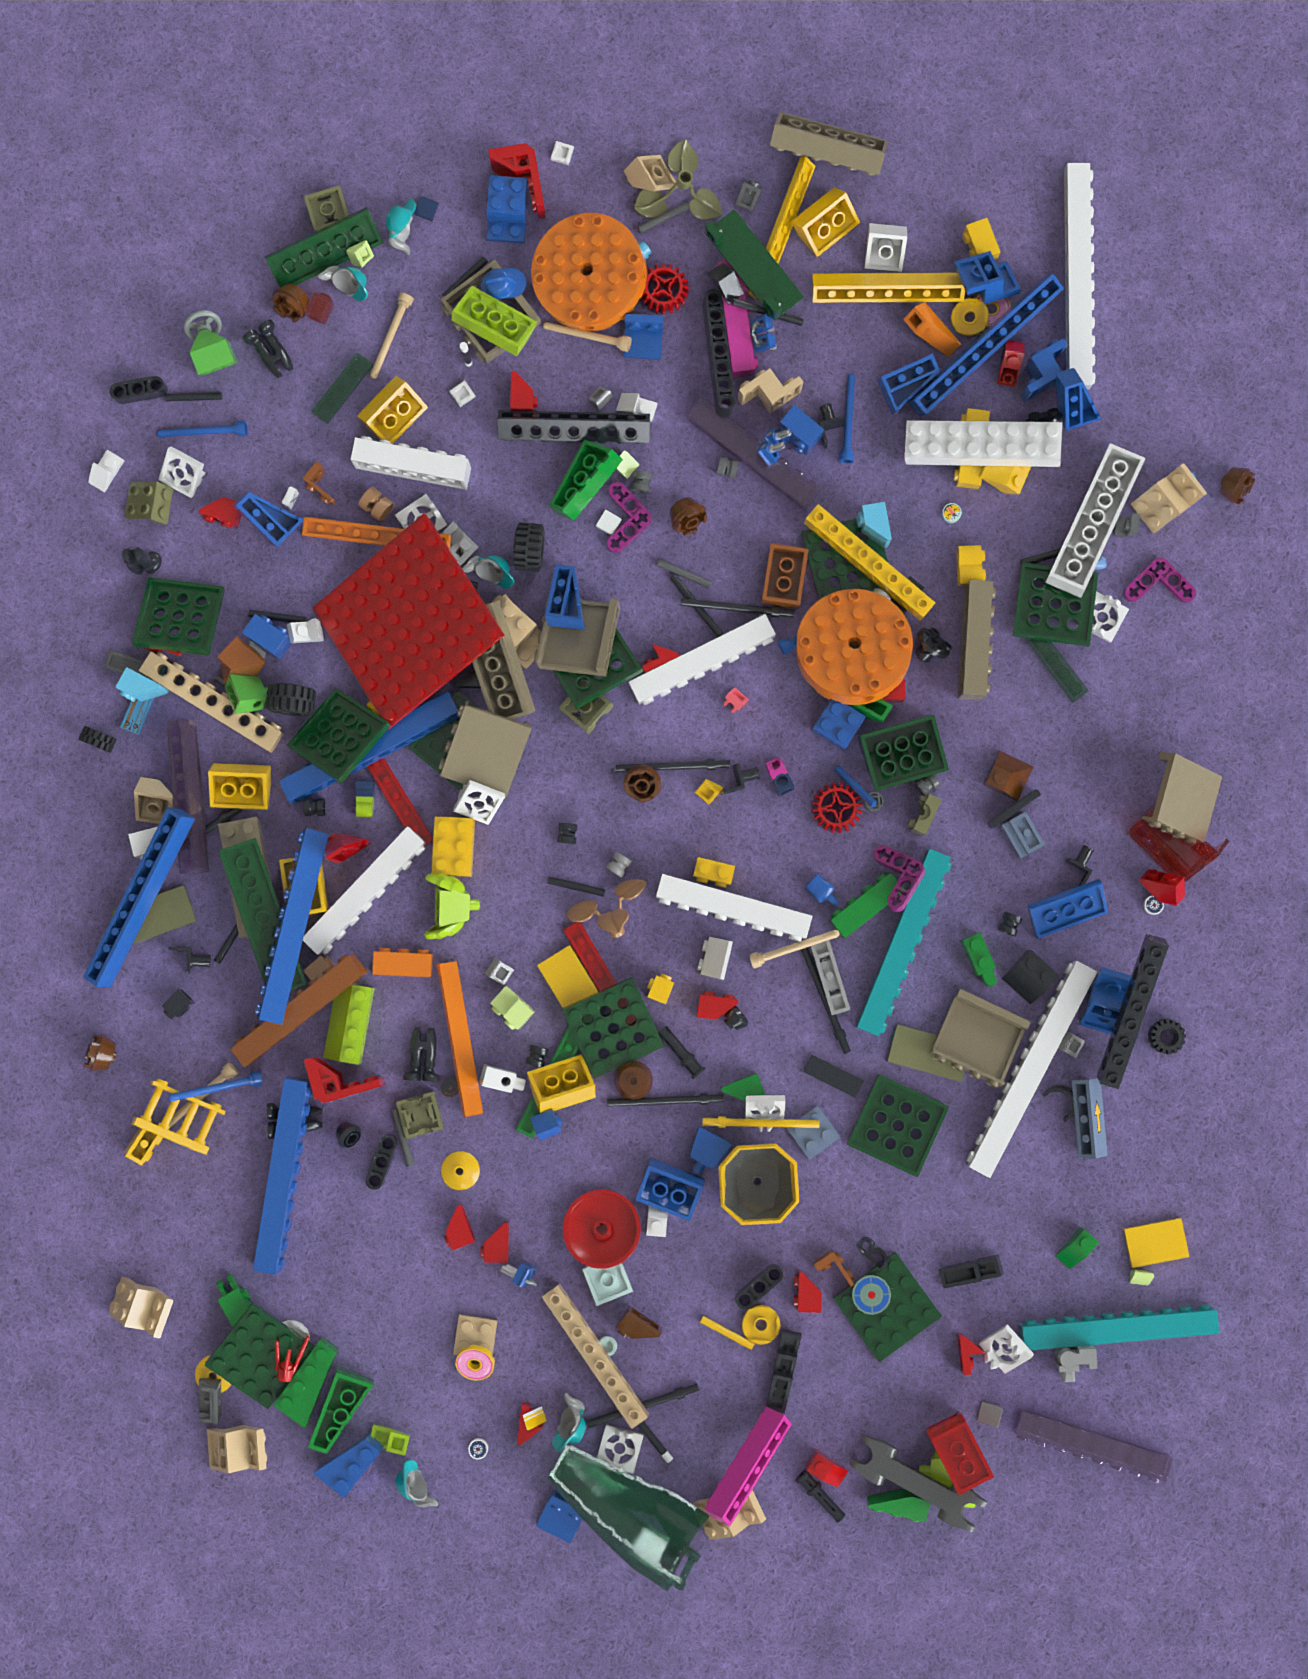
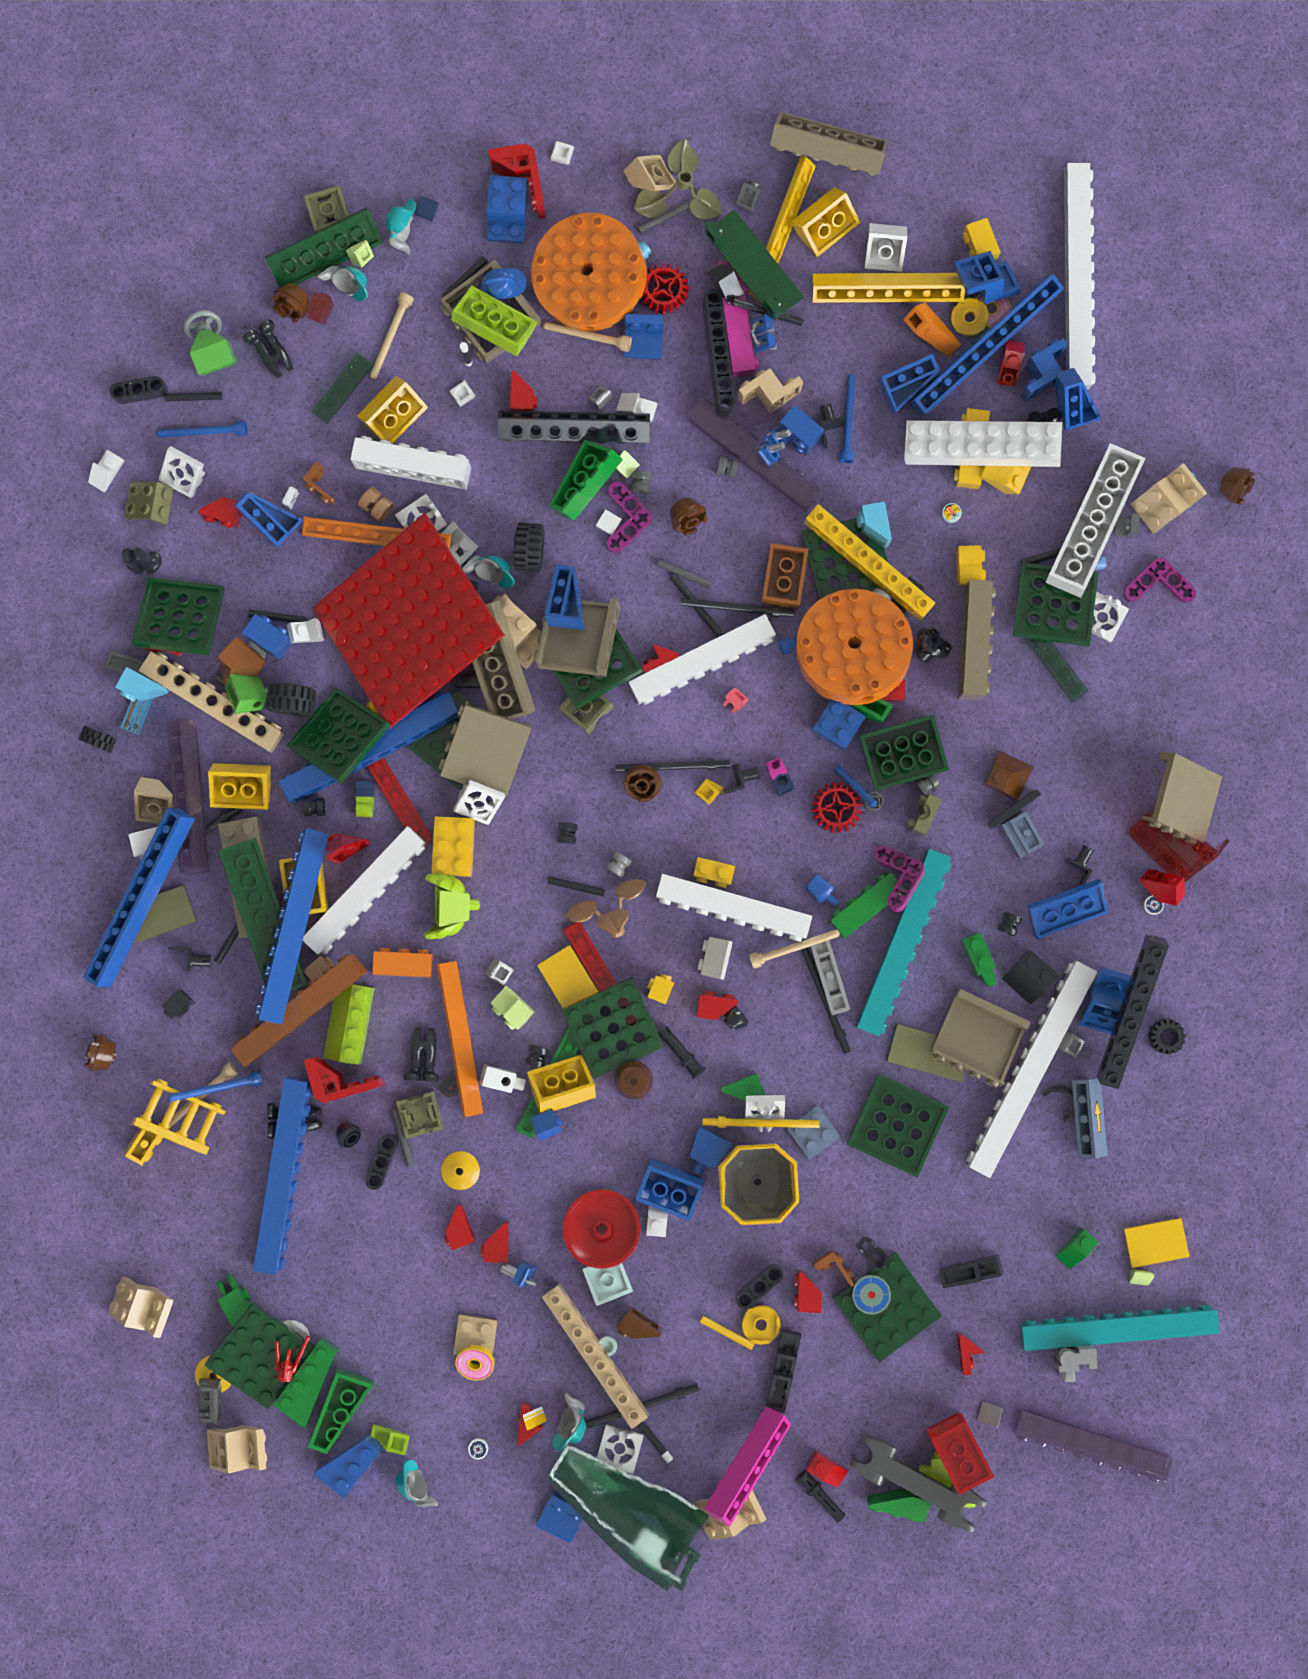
black bar [607,1093,723,1107] -> none
black tile [803,1055,864,1098] -> none
white piece [979,1324,1034,1374] -> none

